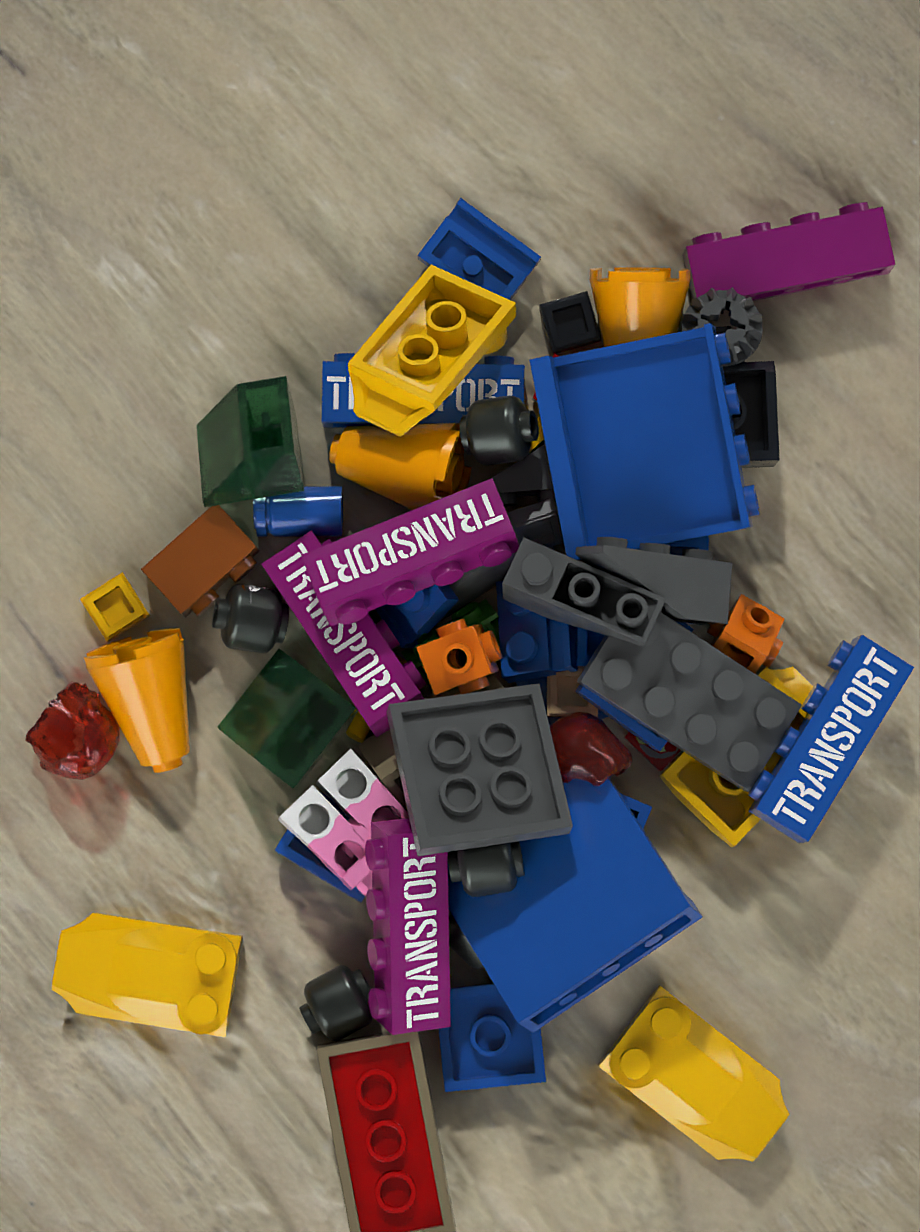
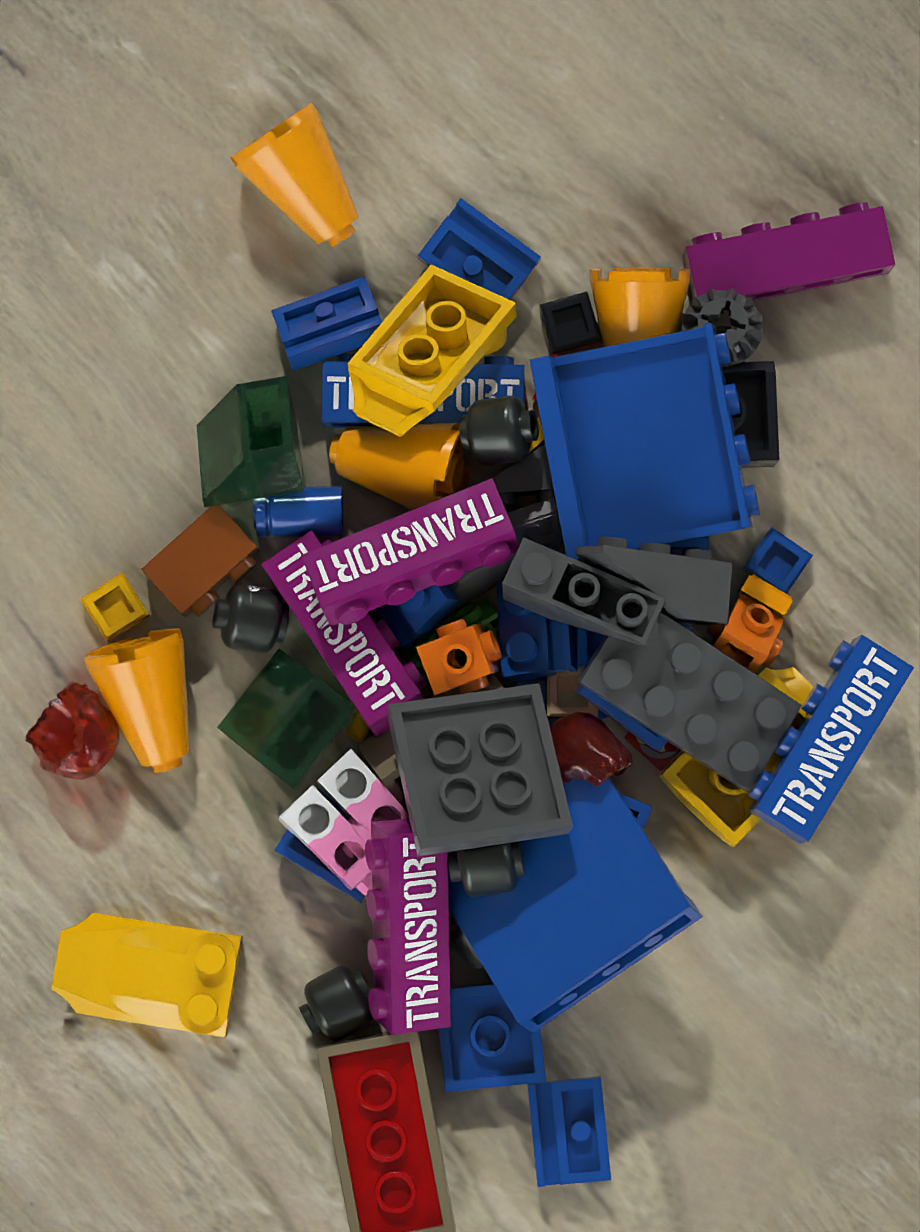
yellow slope [598,985,790,1162] -> none
none -> light orange cone [230,102,359,248]
none -> blue plate [271,277,383,371]
none -> blue plate [527,1076,611,1187]
none -> light orange tile [736,574,793,617]
none -> blue tile [742,527,813,594]

